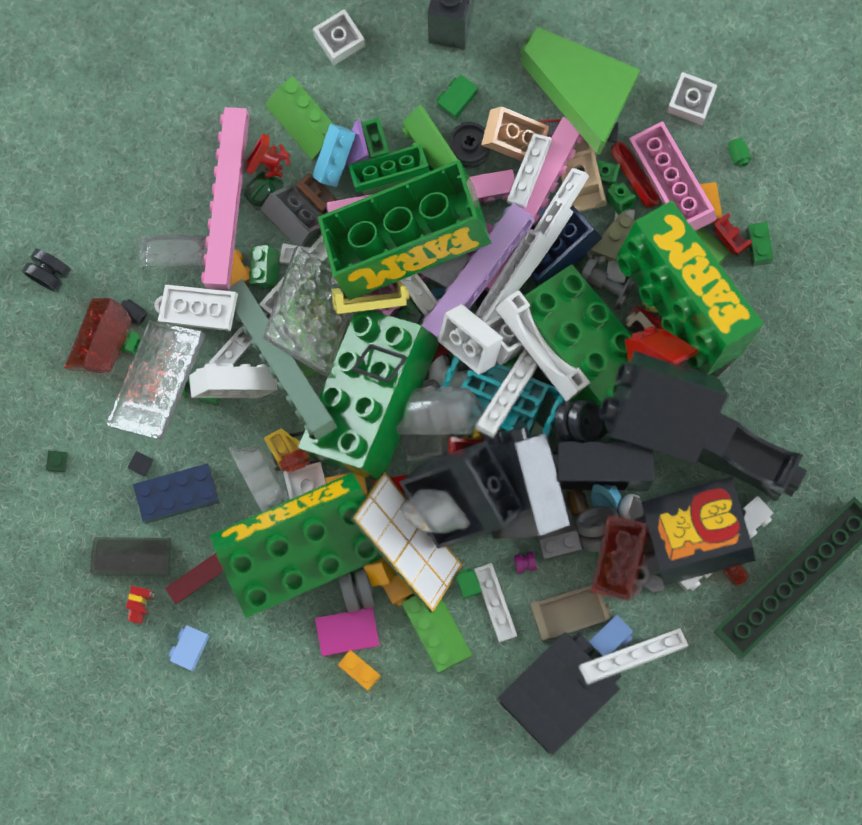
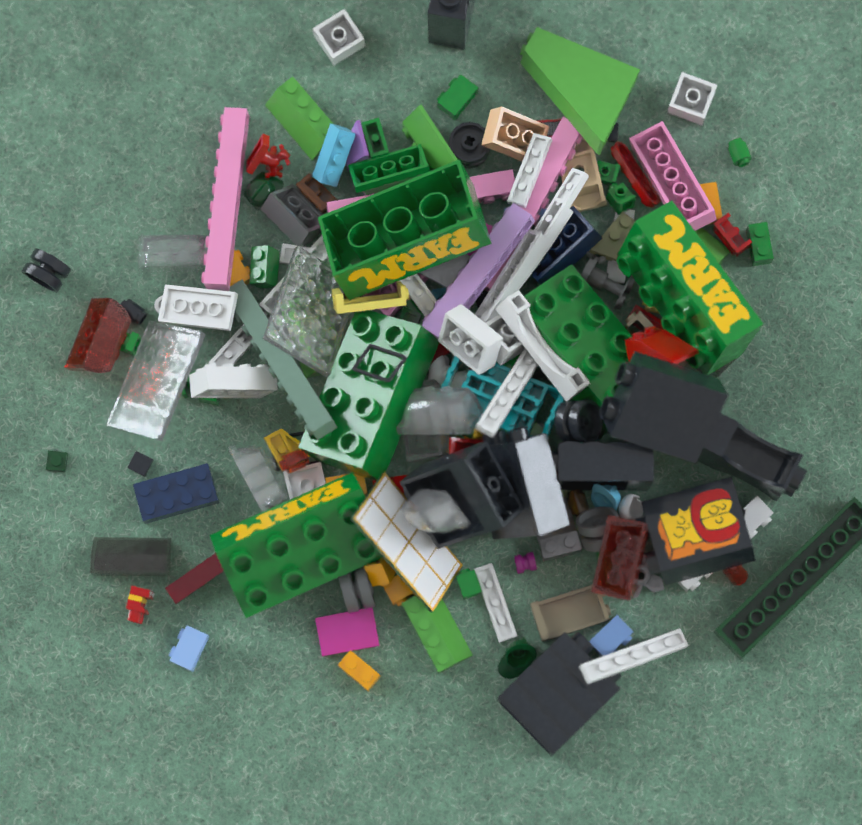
none -> dark green piece [498,637,537,679]

